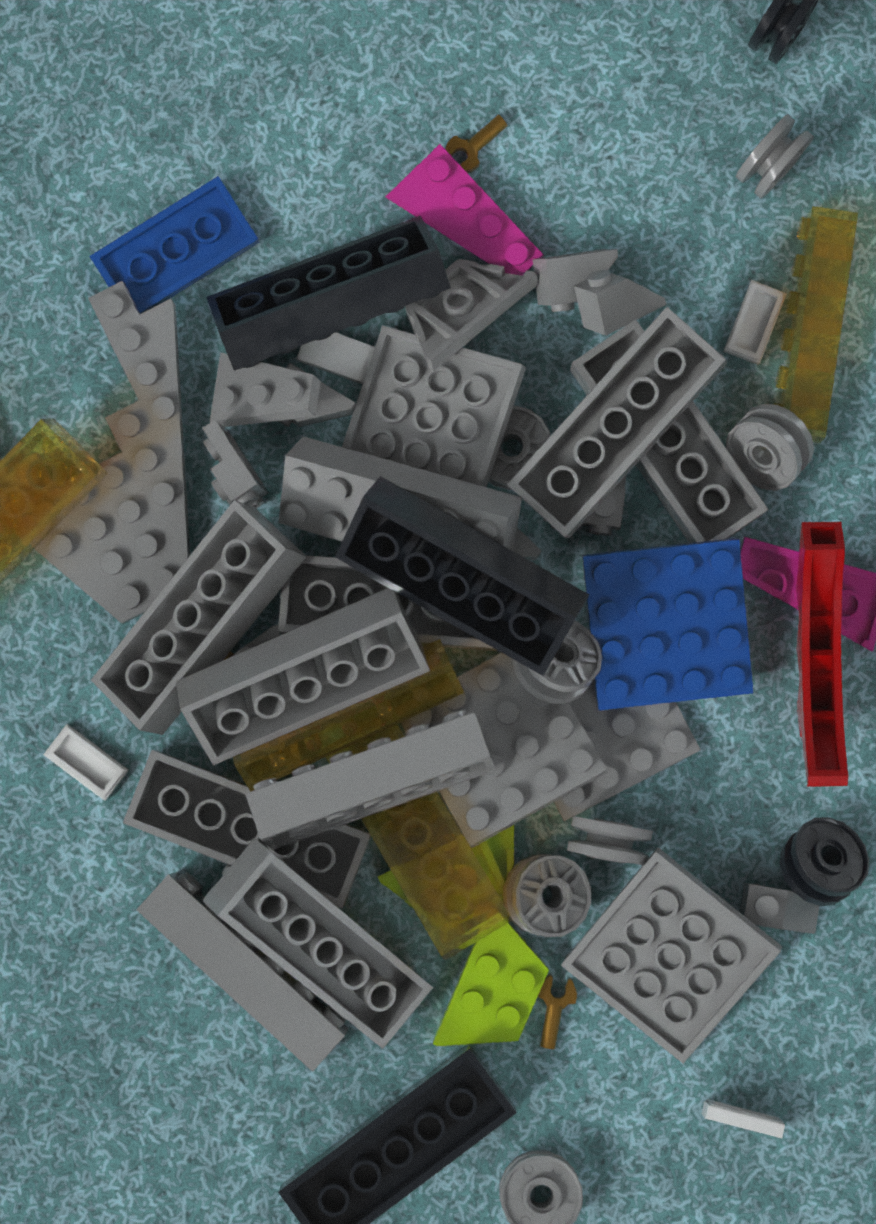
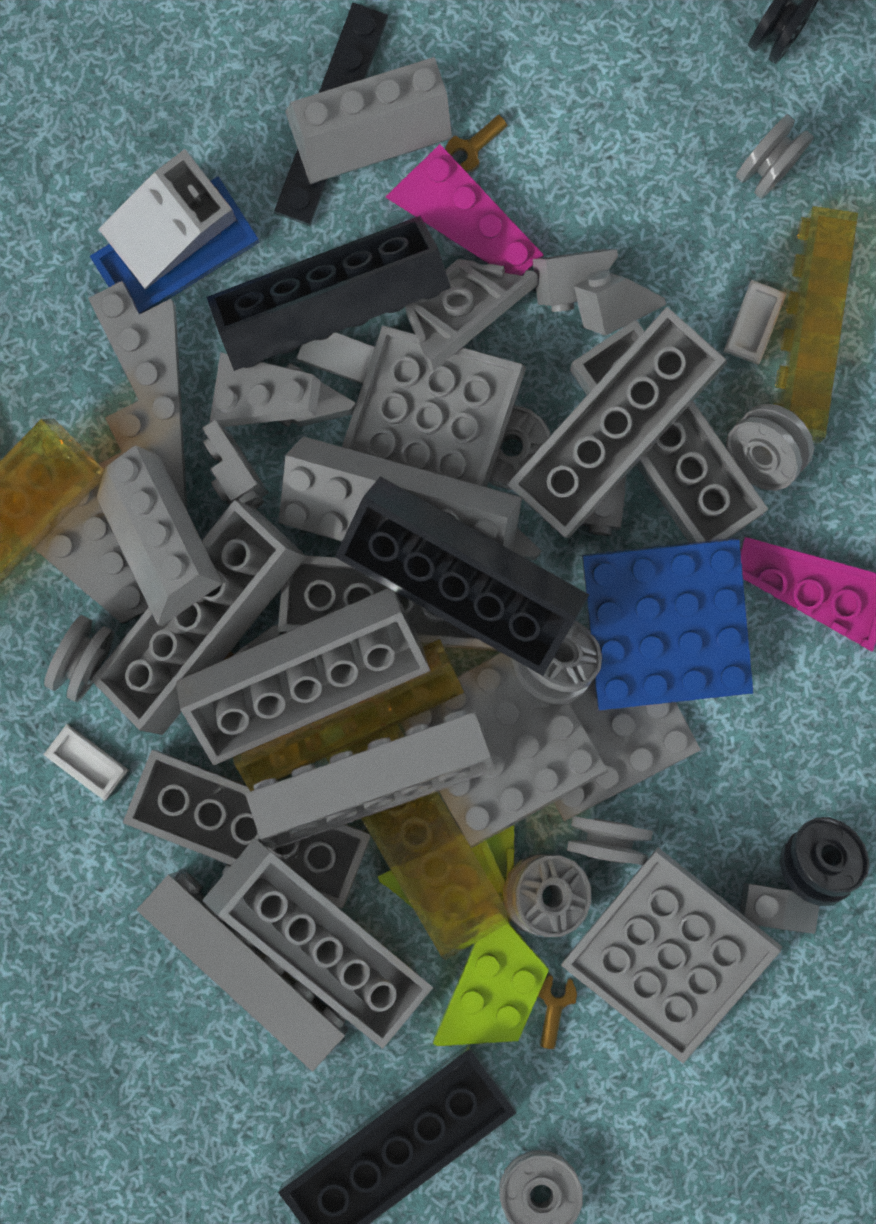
white tile [701,1099,785,1138] -> none
red arch [796,521,849,787] -> none
none -> light grey wheel [44,615,115,703]
none -> light grey slope [97,445,223,626]
none -> light grey slope [99,149,236,290]
none -> black plate [274,3,388,226]
none -> light grey slope [285,57,452,184]

